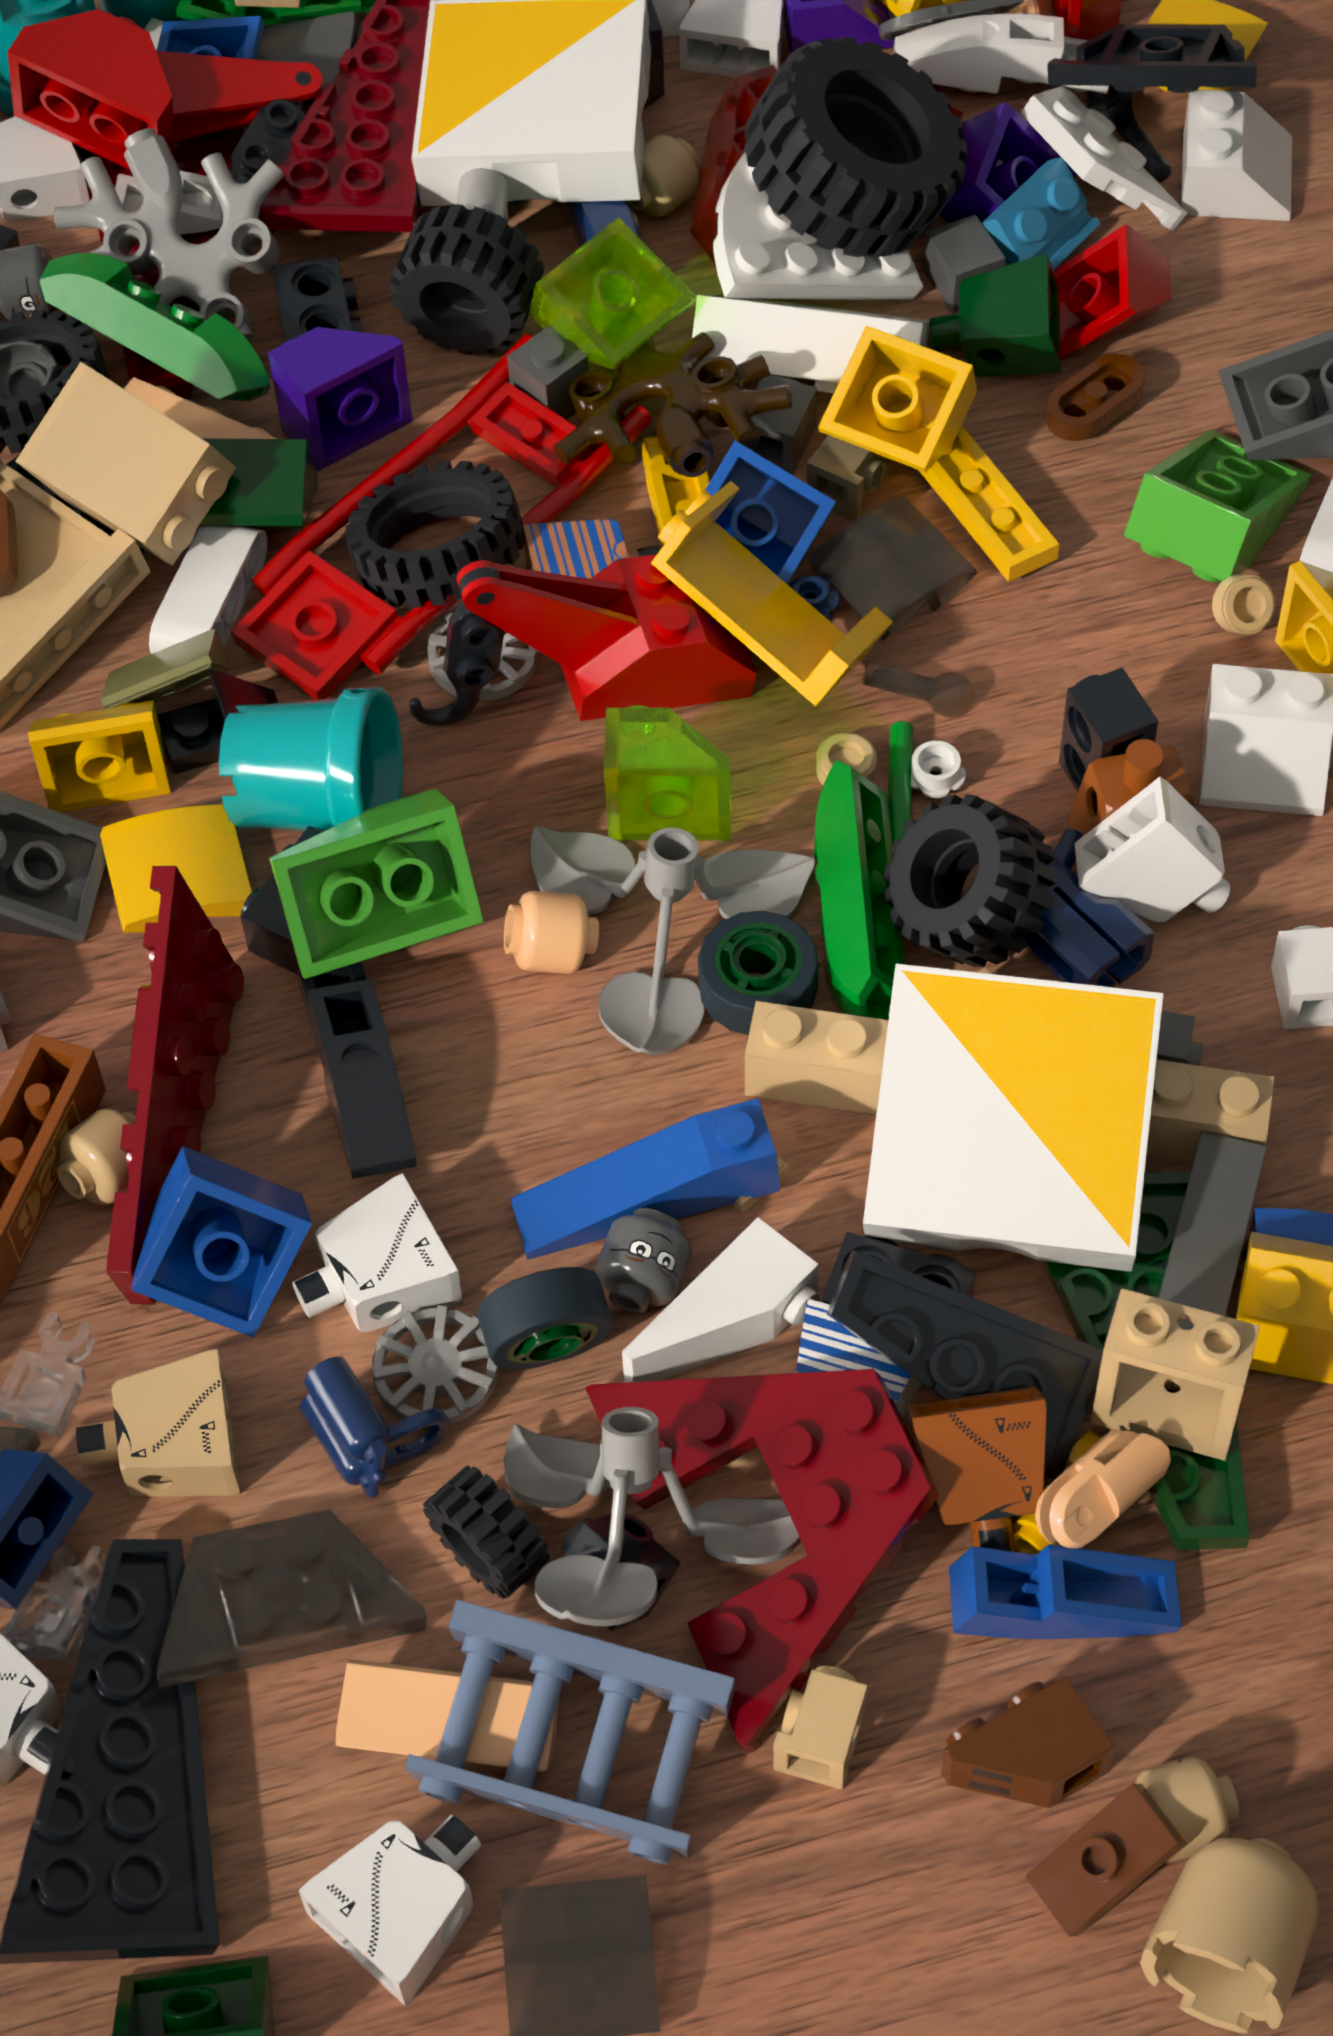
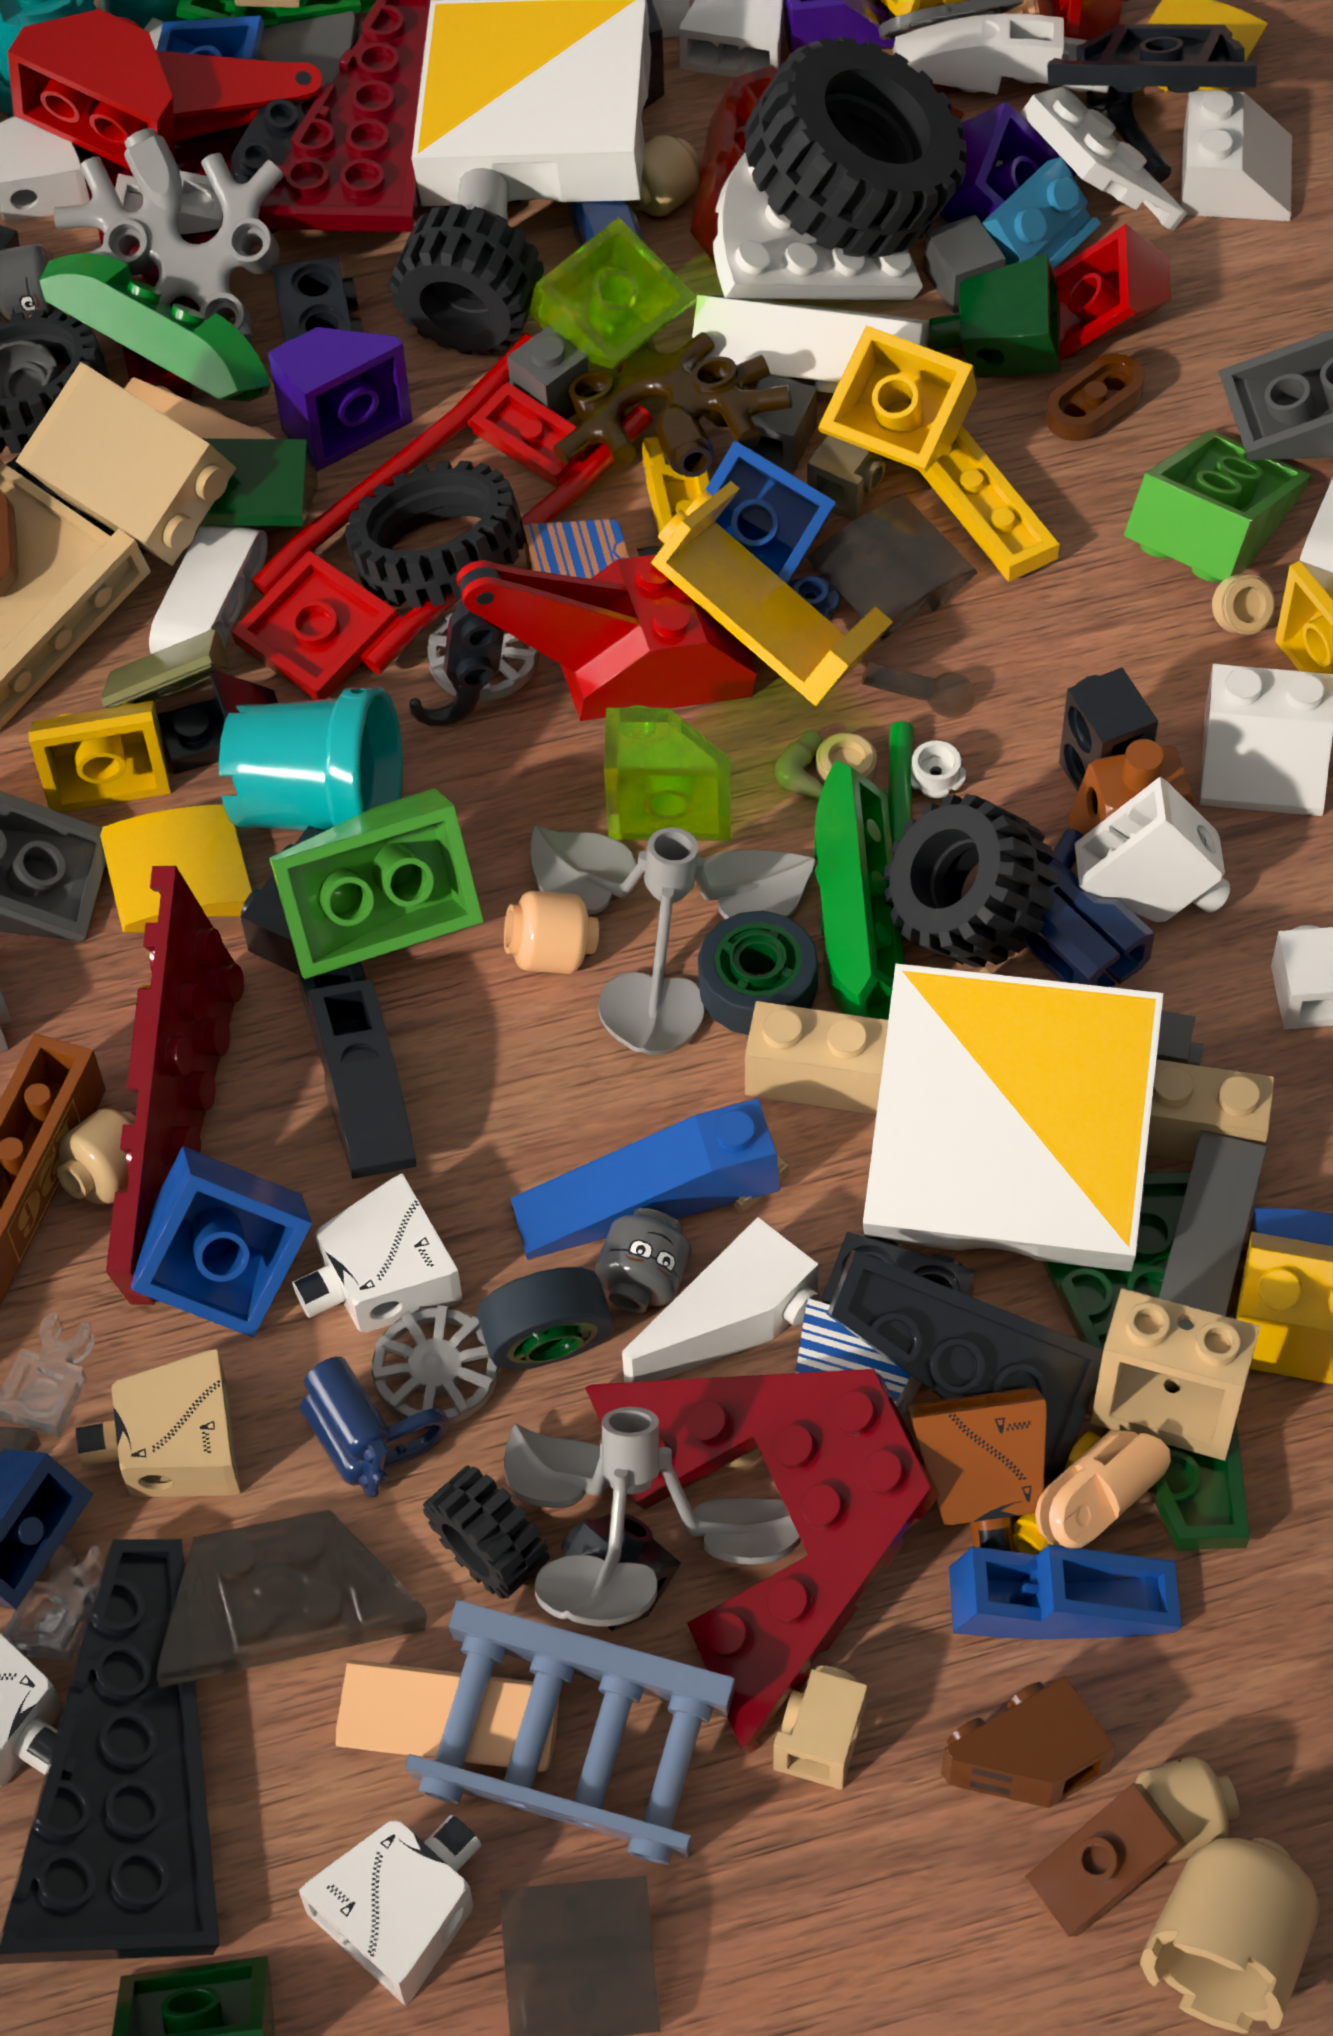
none -> olive animal [775,730,823,801]

